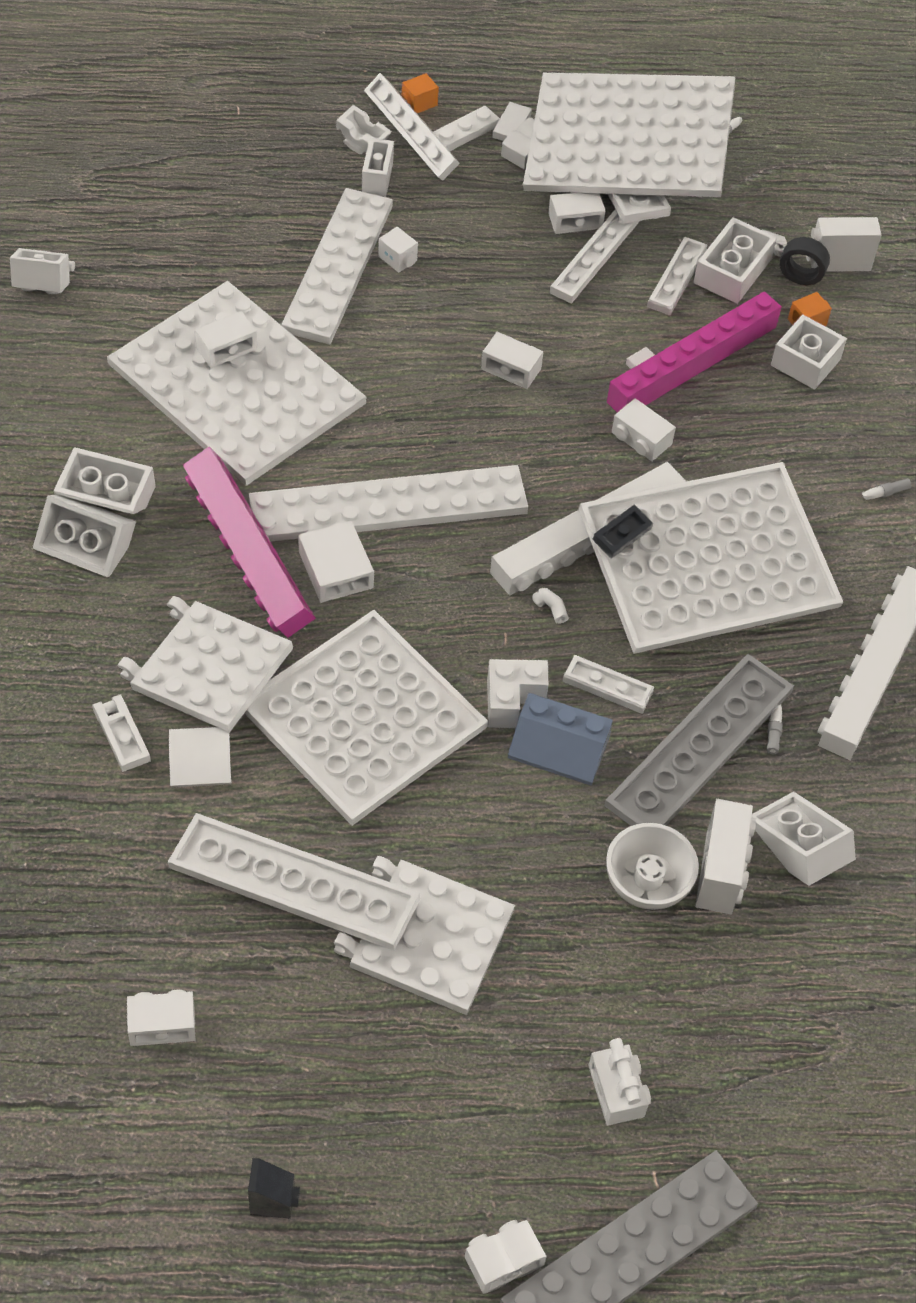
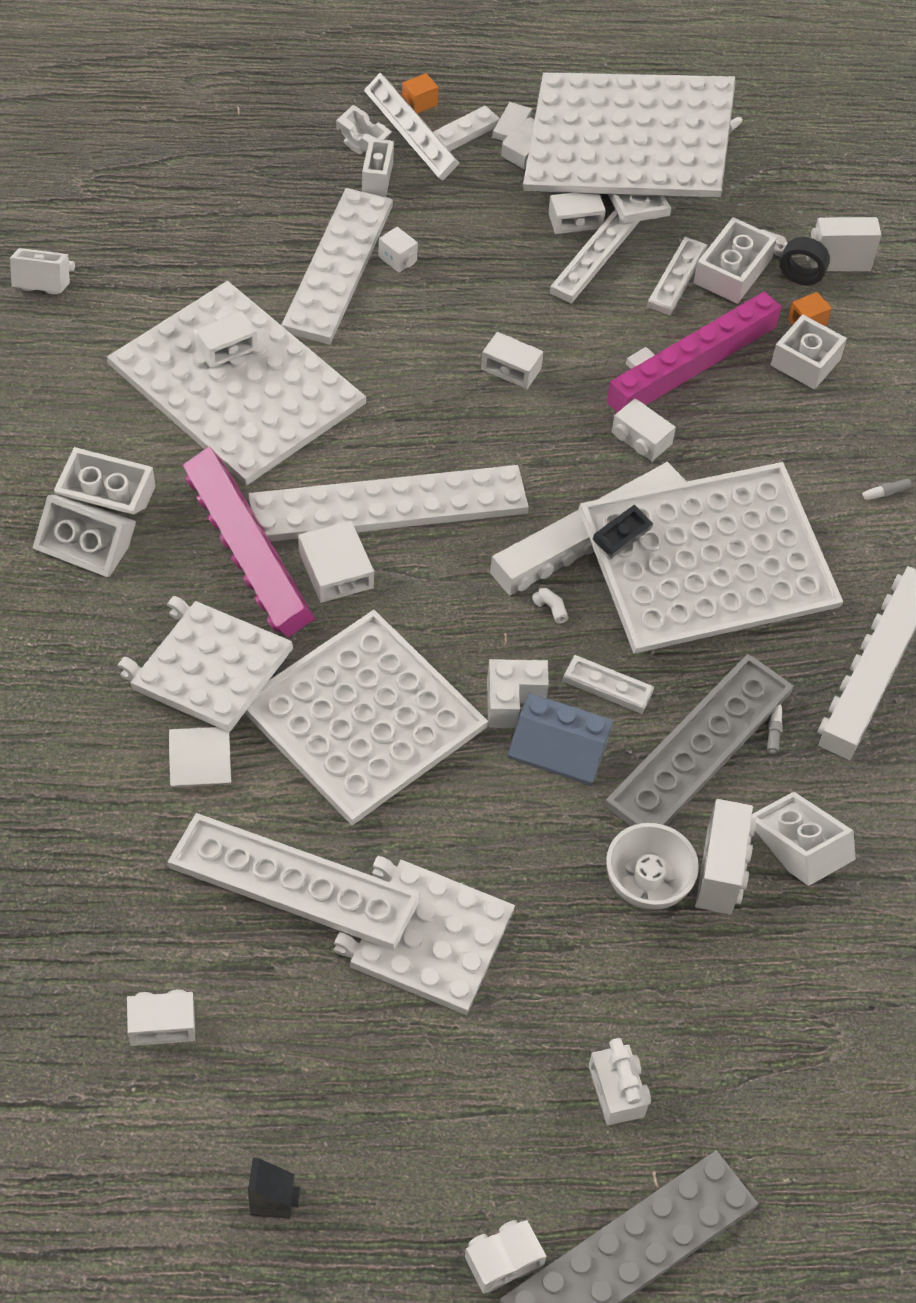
white plate [92,694,151,772] -> none

